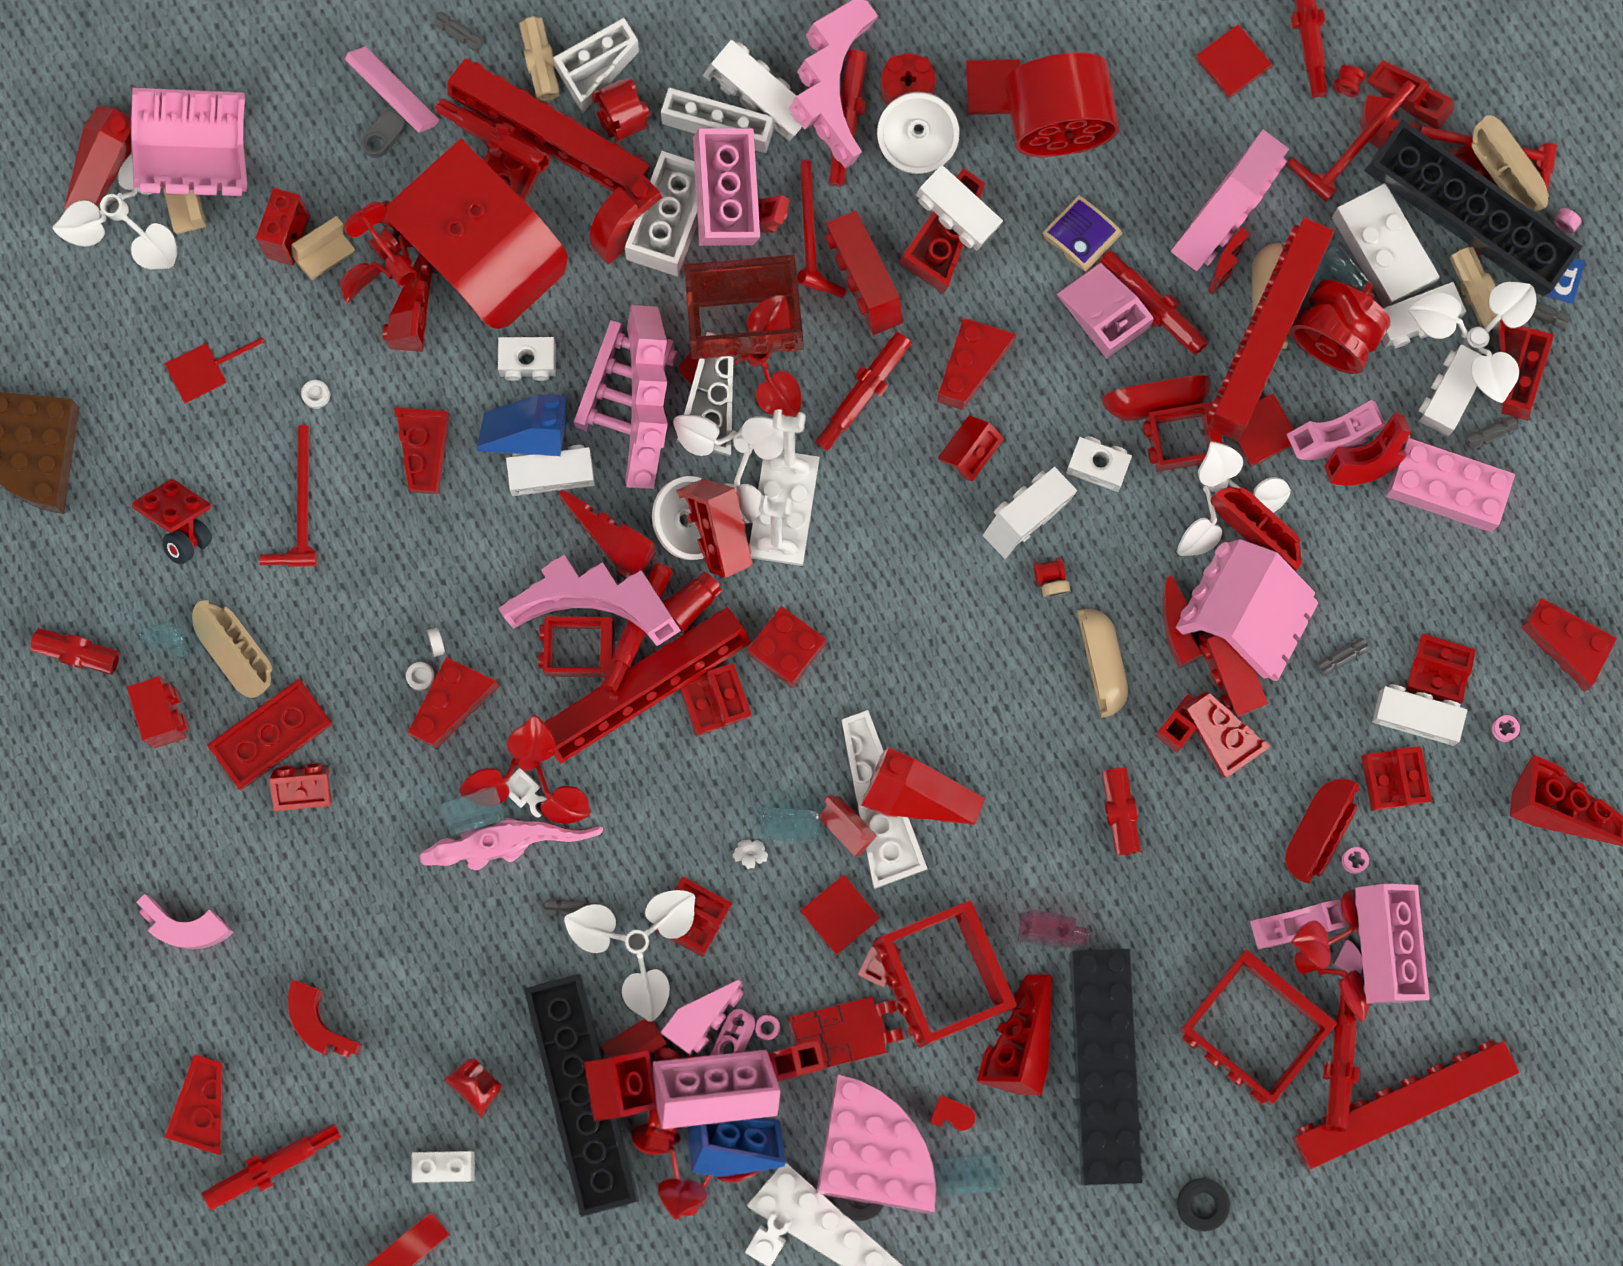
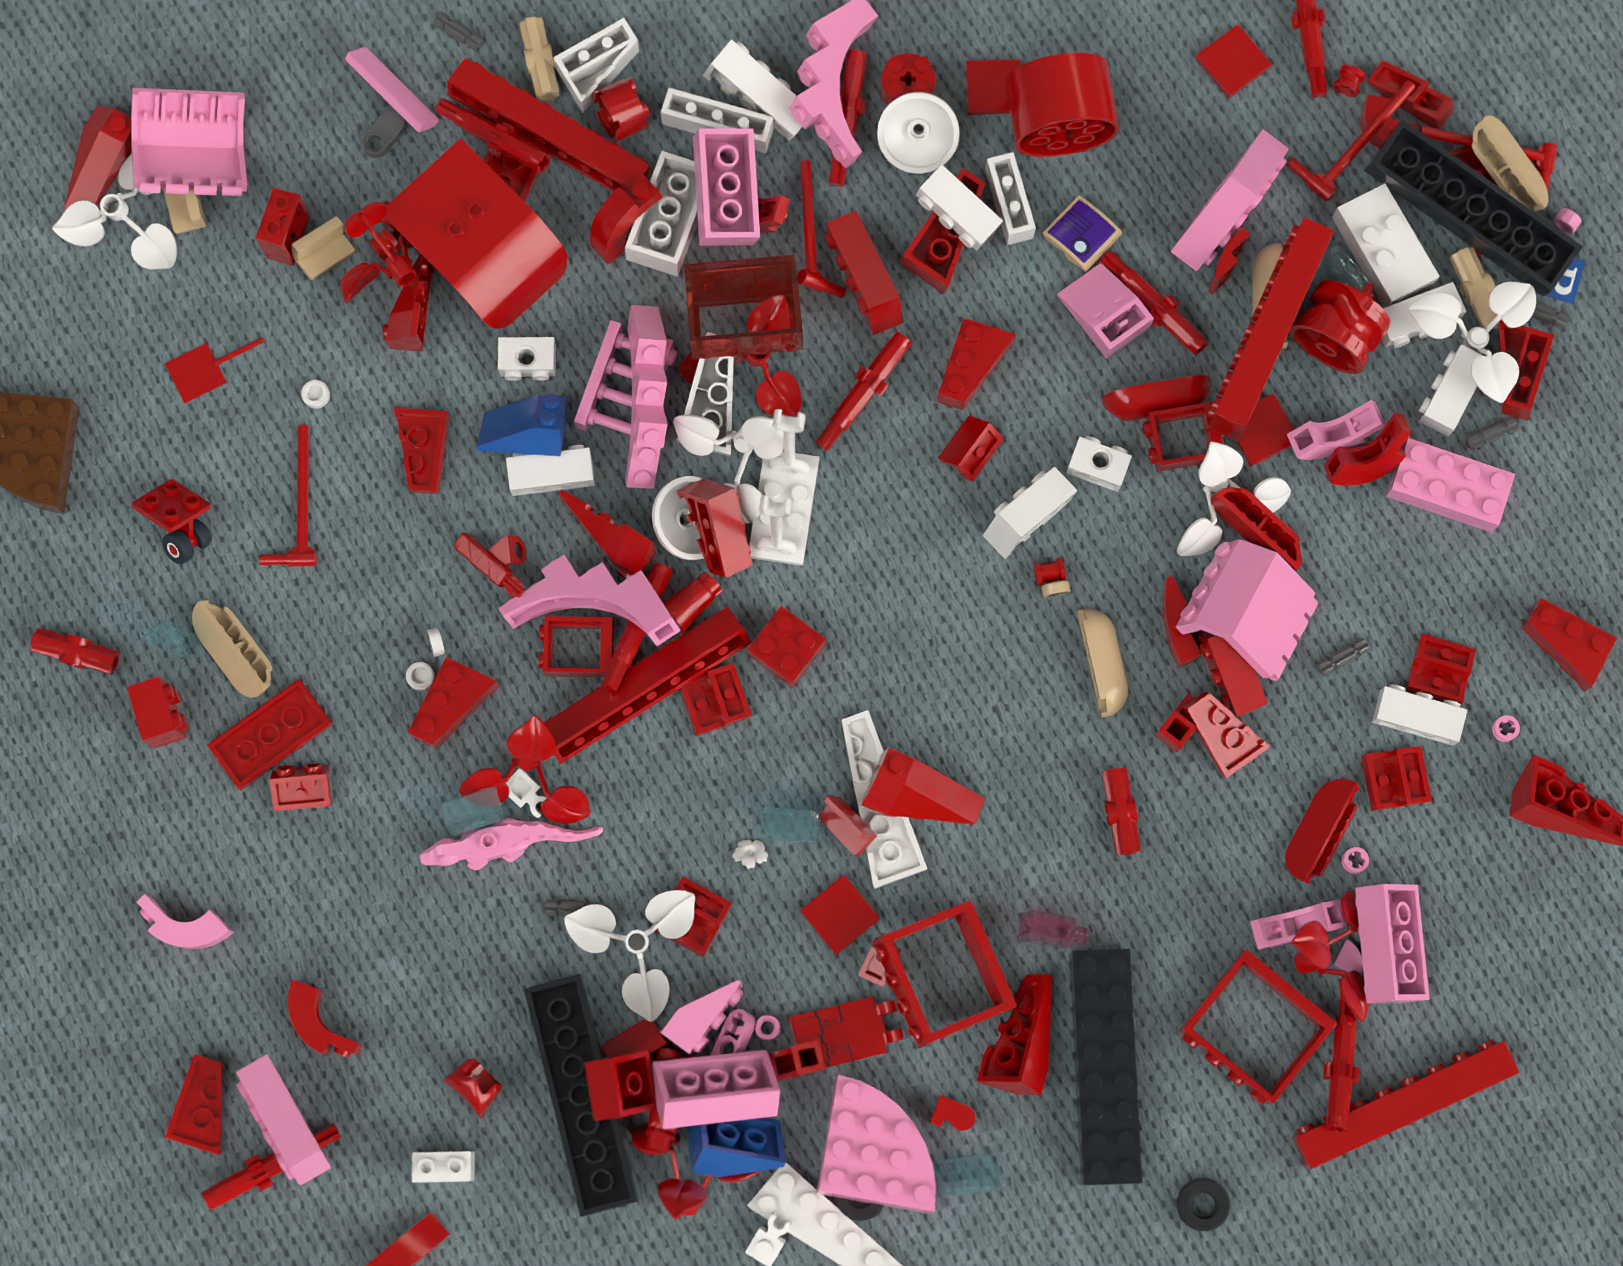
none -> bright pink brick [236,1054,331,1186]
none -> red piece [453,532,526,598]
none -> white brick [985,152,1036,245]

